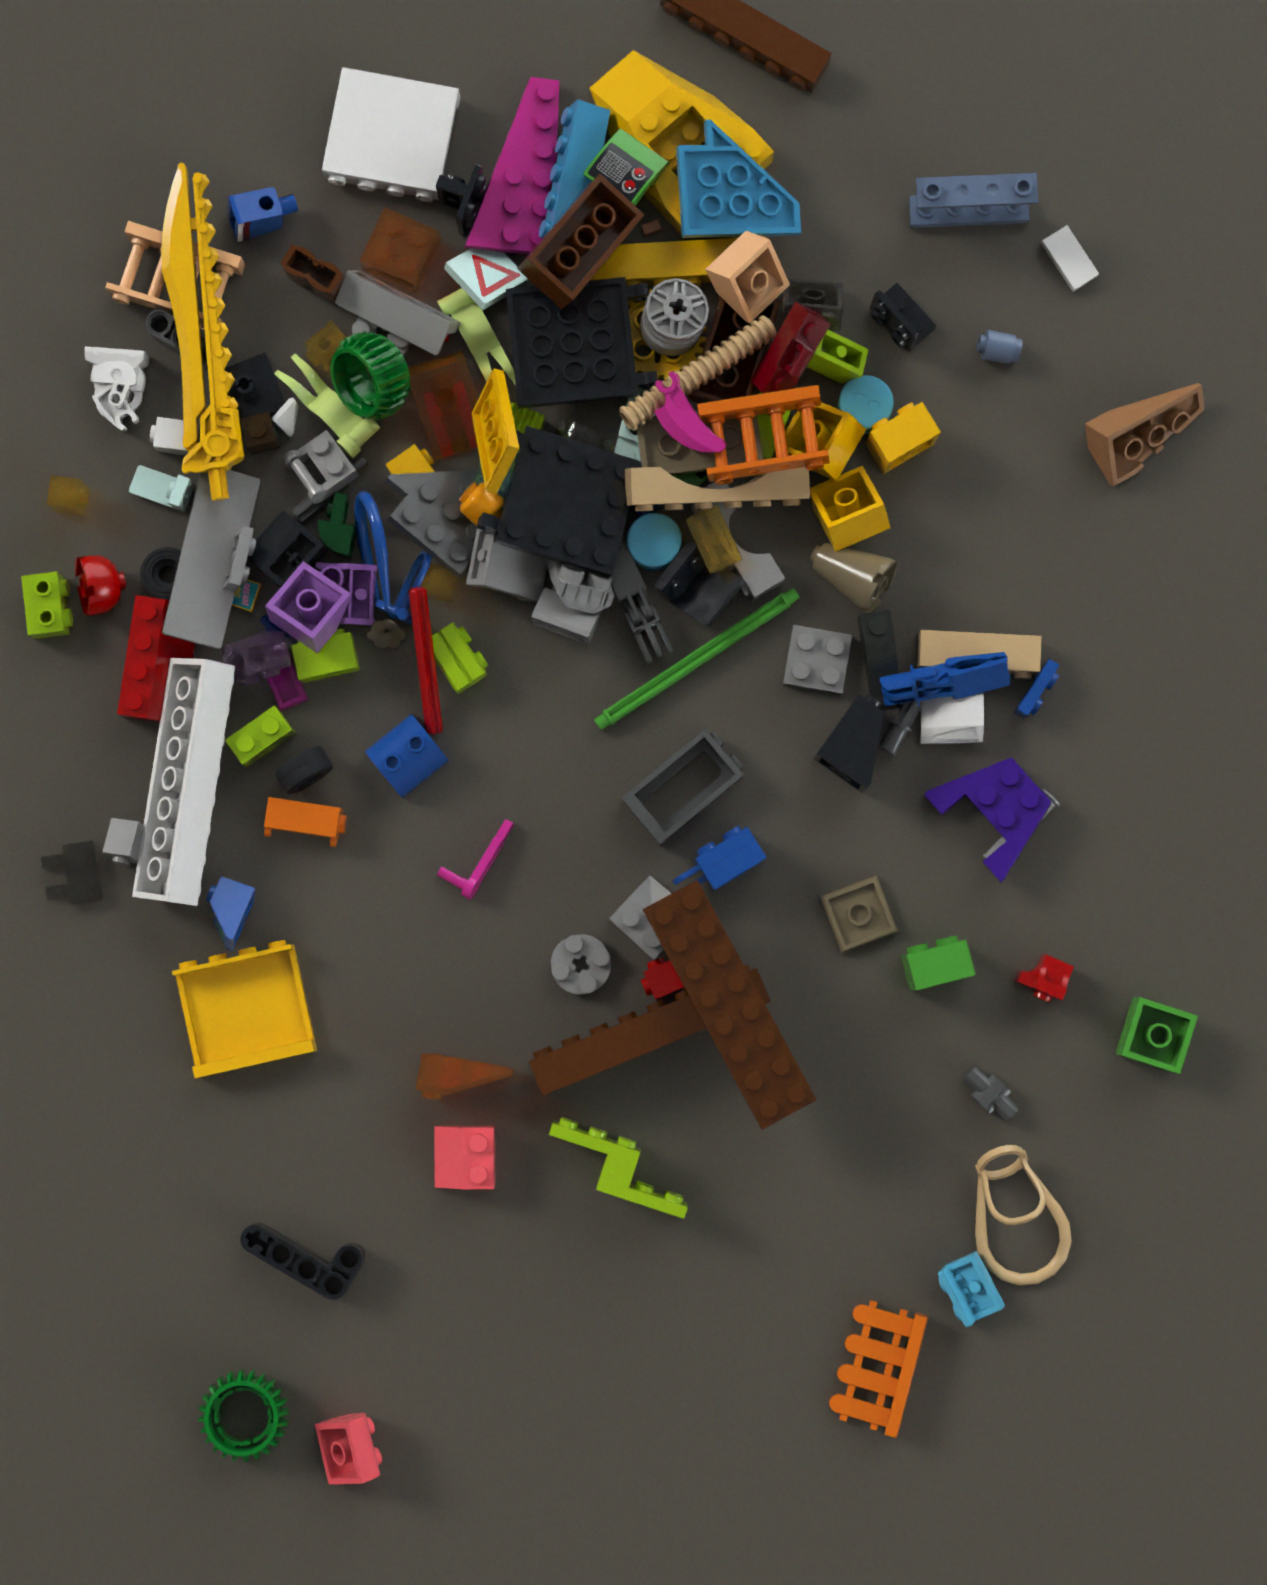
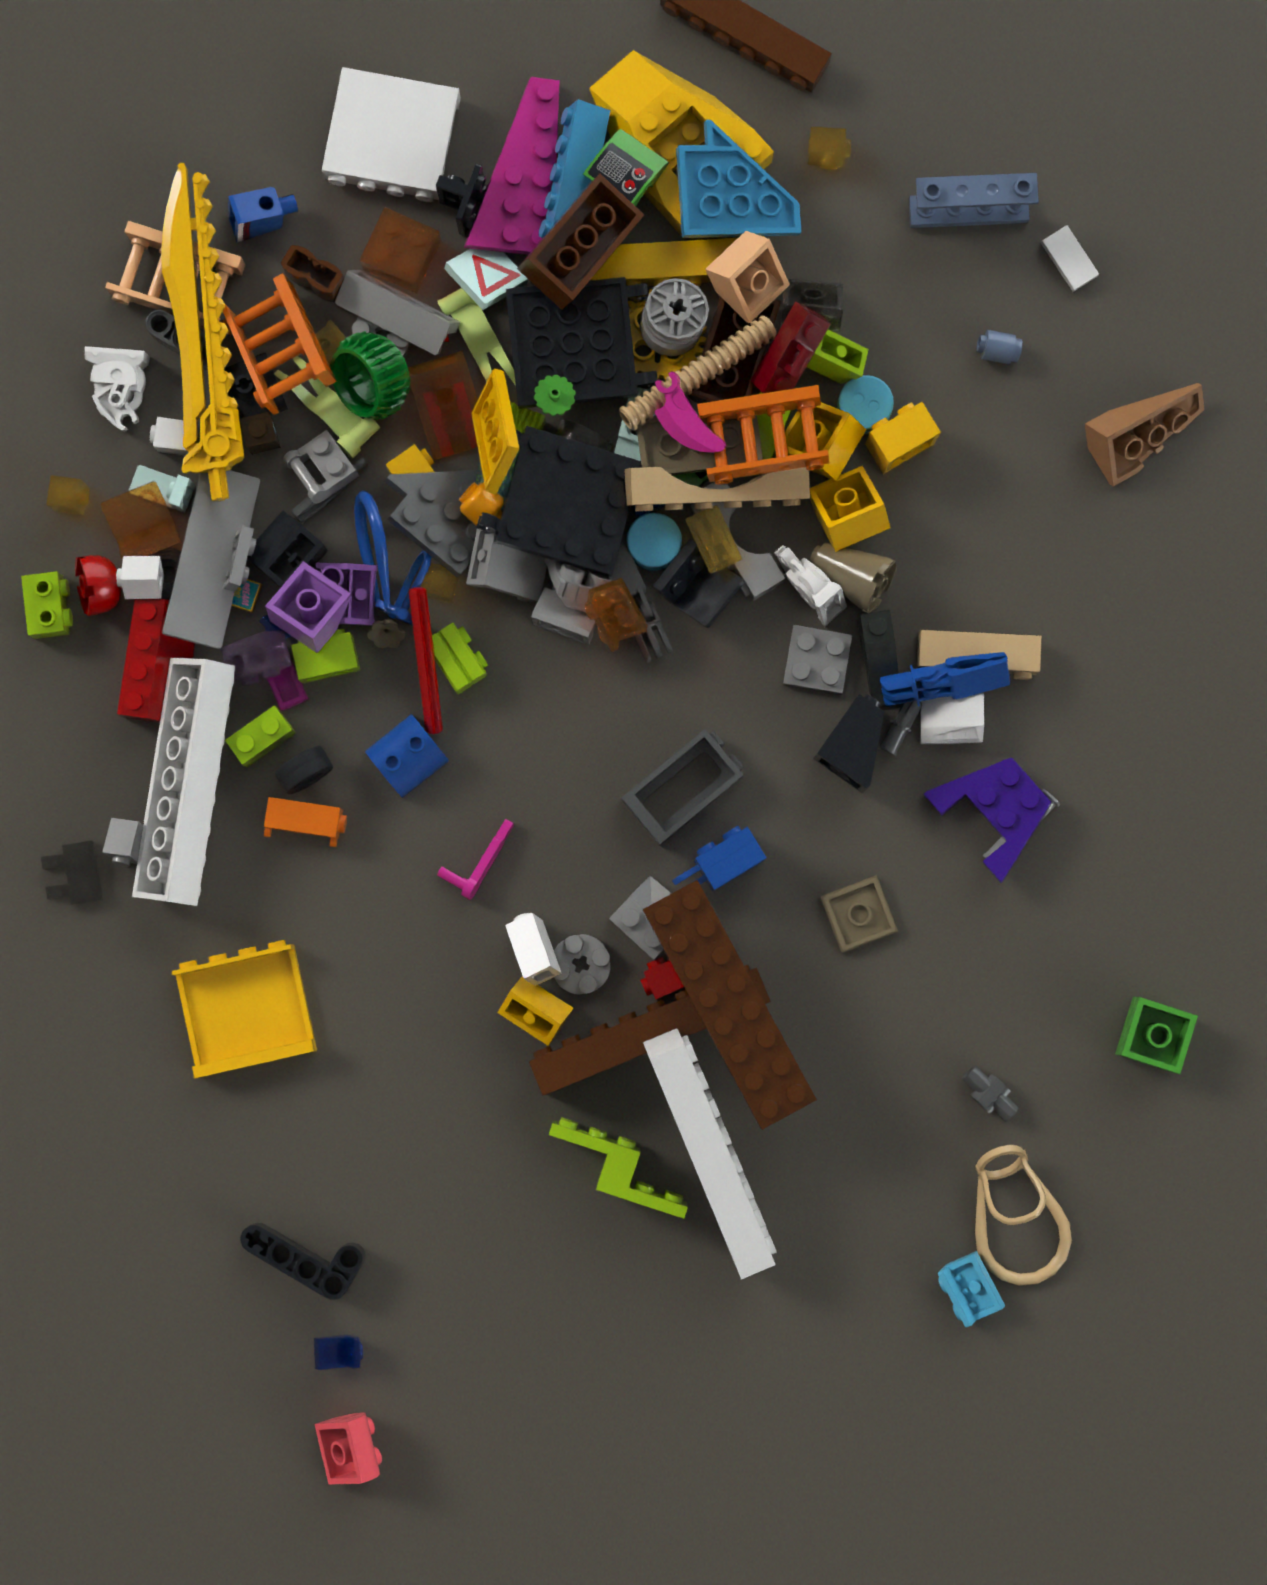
green gear [198,1369,290,1462] -> none
blue slope [206,876,255,952] -> none
white slope [272,397,299,438] -> none
dark green brick [318,492,356,560] -> none
clear orange slope [415,1052,515,1100] -> none
coral slope [434,1126,496,1190] -> none
bright green piece [593,588,800,730] -> none
nougat piece [641,219,662,237] -> none
orange fence [829,1300,929,1438] -> none
black bracket [869,283,936,352] -> none
bright green brick [900,935,976,991] -> none
blue plate [1014,659,1059,719] -> none
red brick [1014,954,1074,1003] -> none
none -> clear orange bracket [101,481,180,561]
none -> white brick [116,556,164,599]
none -> orange fence [222,273,337,415]
none -> clear blue bracket [314,1334,363,1370]
none -> yellow brick [497,976,573,1046]
none -> white brick [505,913,562,986]
none -> bright green piece [534,374,576,416]
none -> clear orange bracket [585,578,648,652]
none -> white brick [643,1028,777,1279]
none -> white piece [774,545,847,626]
none -> clear yellow brick [807,127,851,170]

